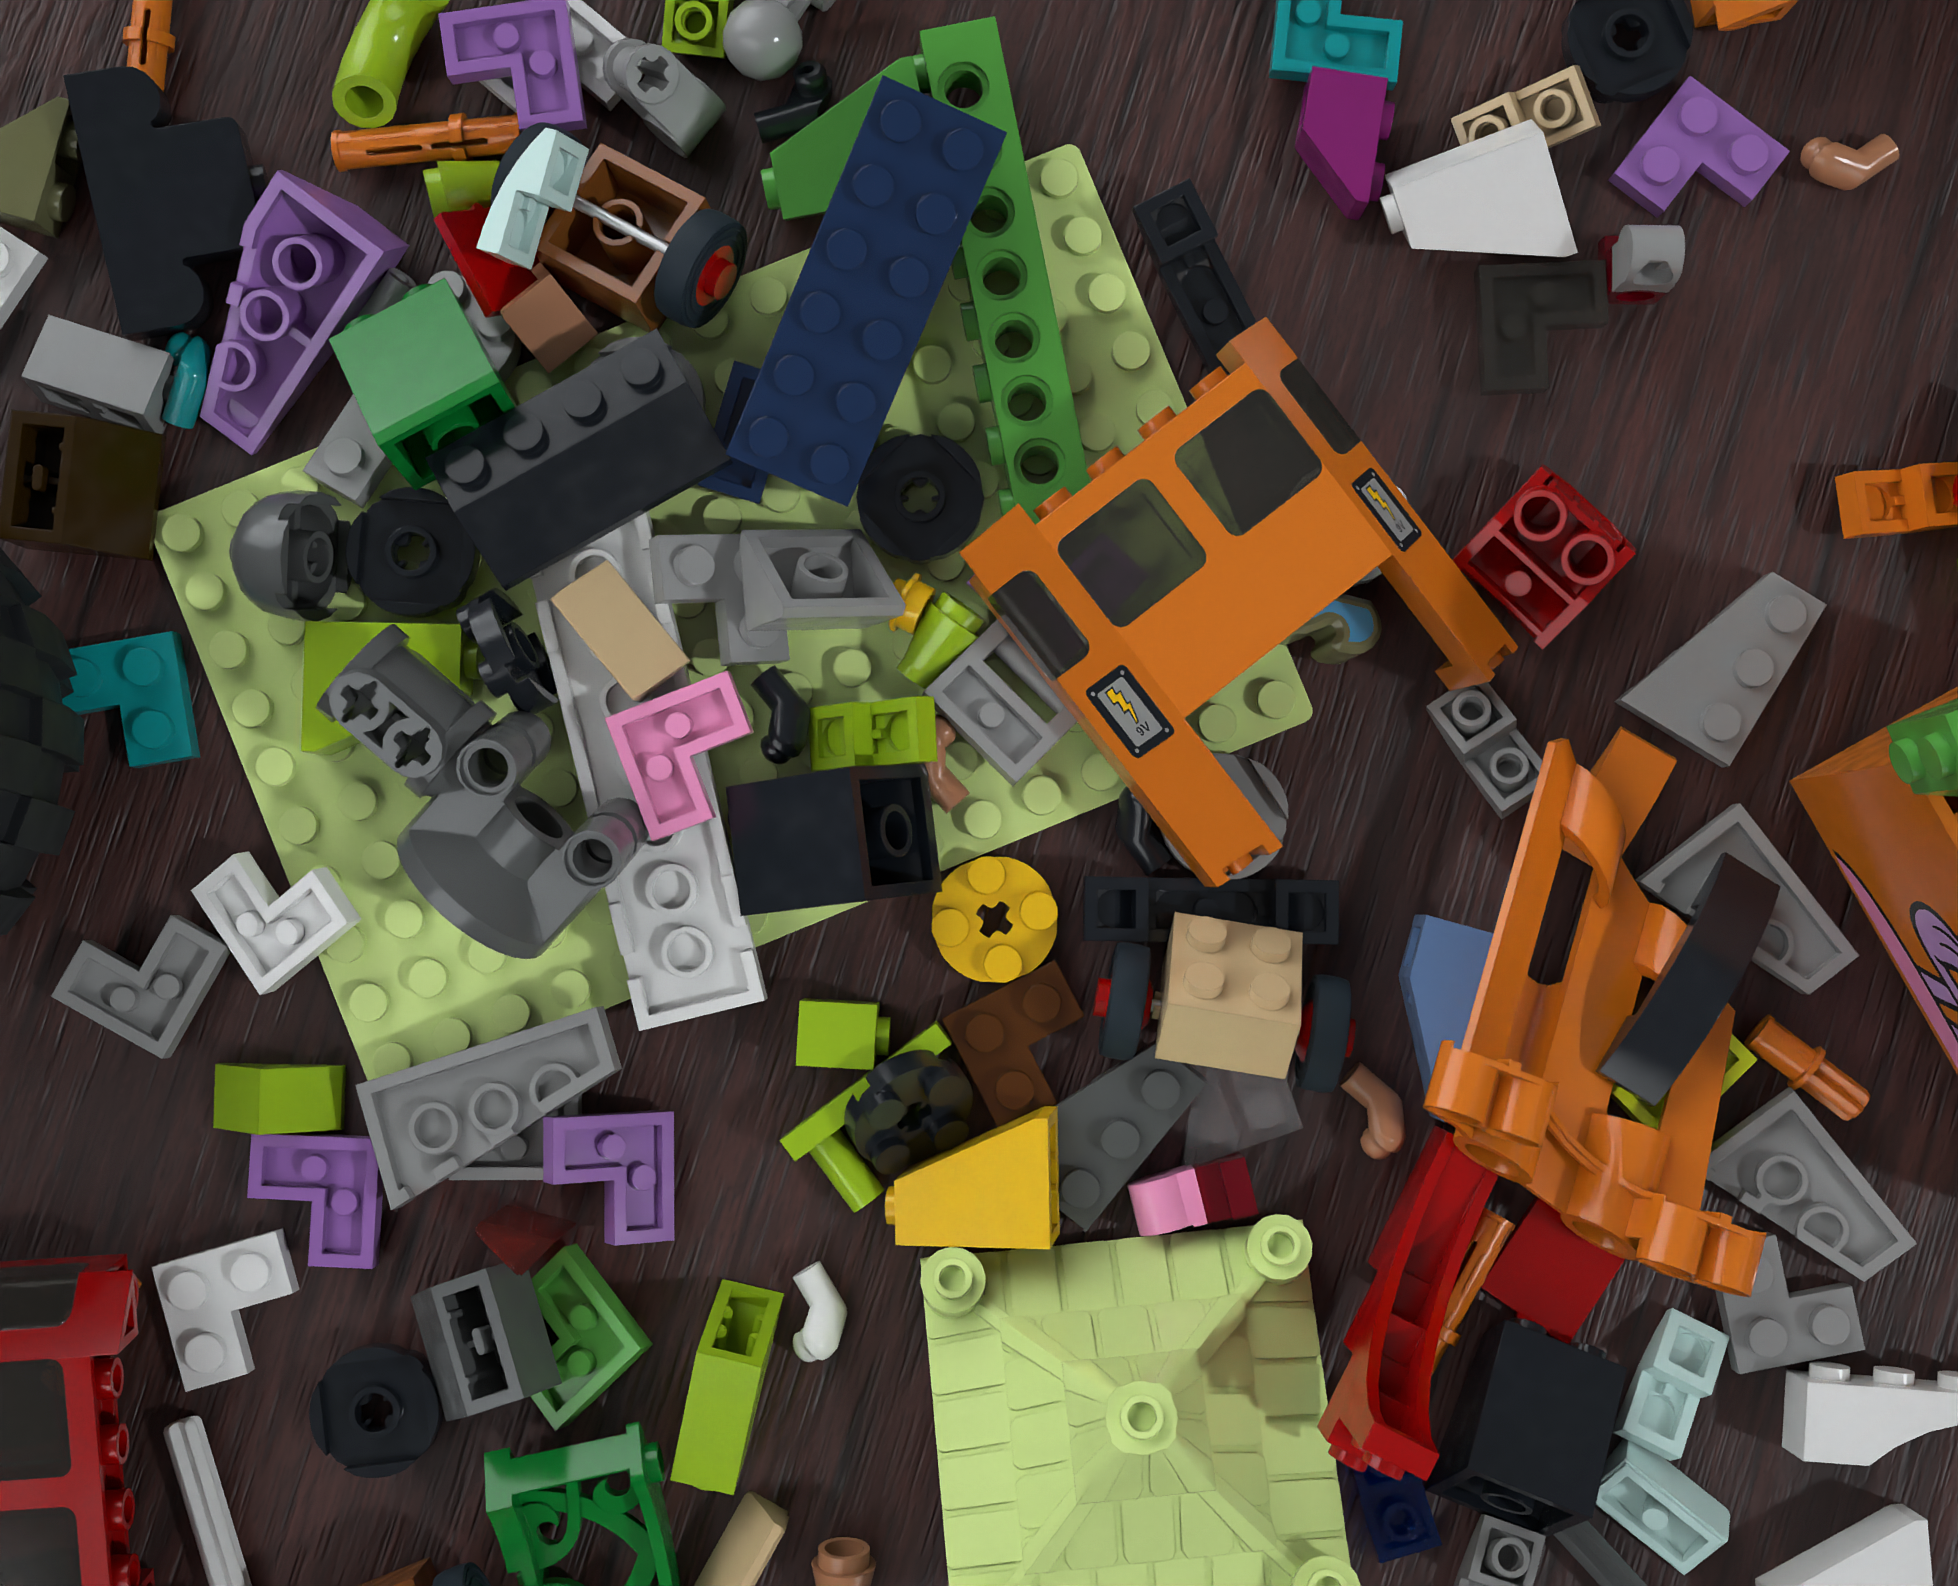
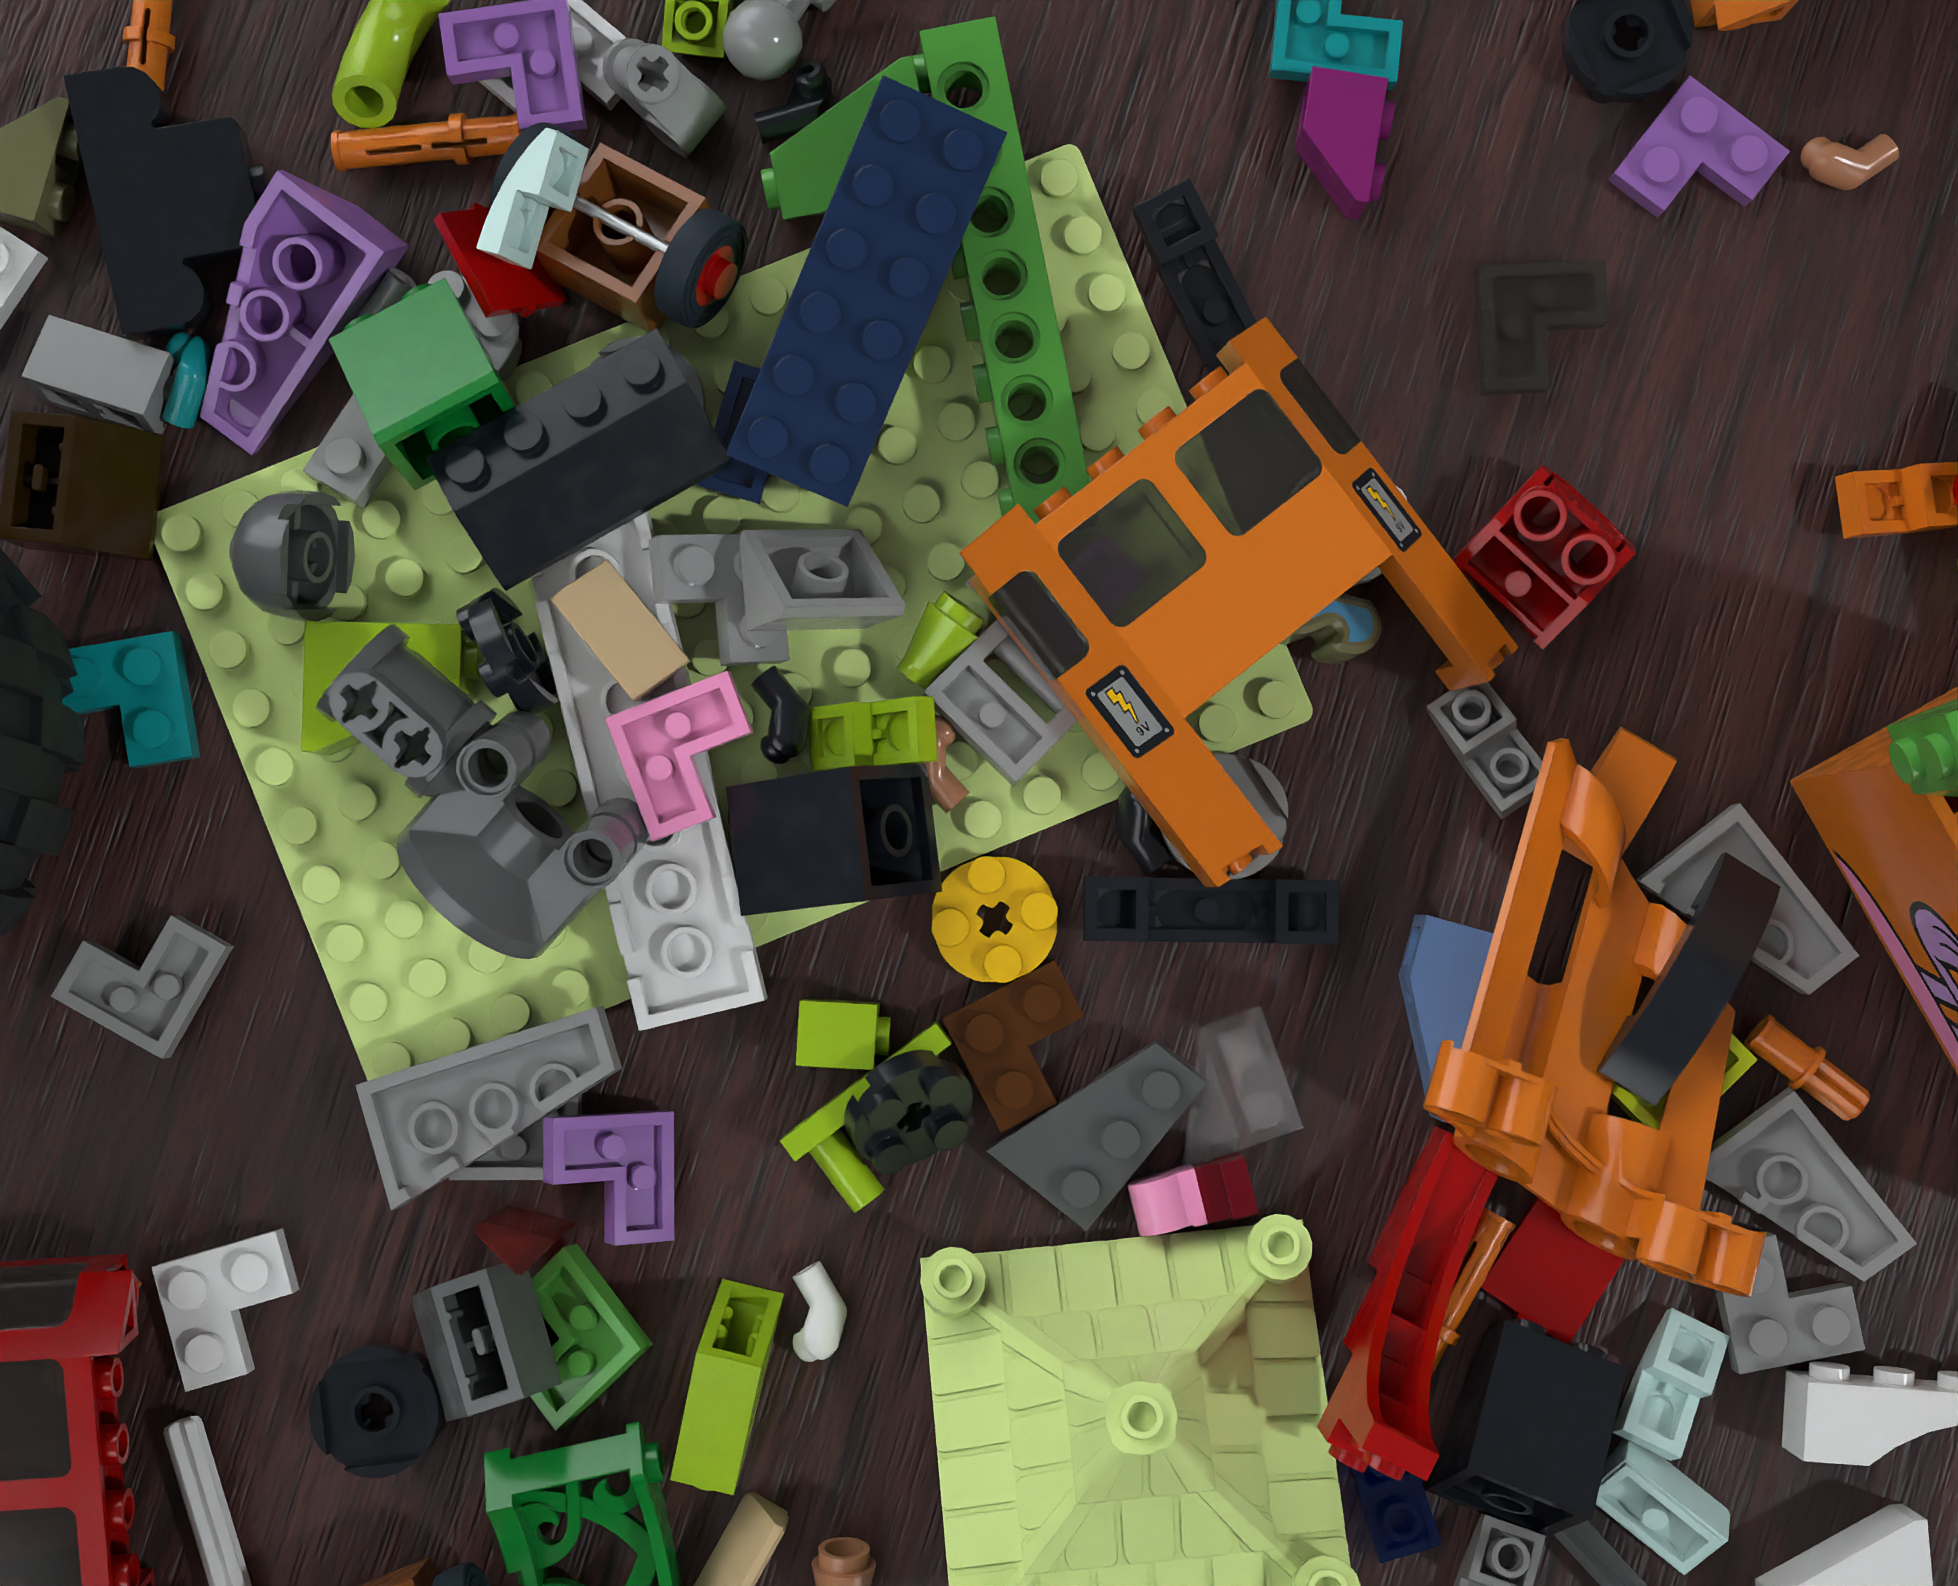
white plate [191,851,362,995] -> none
lime slope [213,1063,346,1135] -> none
medium lavender plate [247,1133,383,1269] -> none
black plate [346,487,480,618] -> none
lime cone [422,160,500,218] -> none
nougat panel [500,262,598,374] -> none
black plate [856,434,984,565] -> none
yellow slope [885,1106,1060,1249] -> none
yellow plate [888,573,936,635] -> none
tan brick [1093,912,1356,1093] -> none
nougat arm [1339,1062,1406,1160] -> none
white slope [1380,119,1578,257] -> none
tan slope [1451,65,1601,148] -> none
light grey leg [1598,225,1685,305] -> none
light grey wing [1614,572,1827,767] -> none

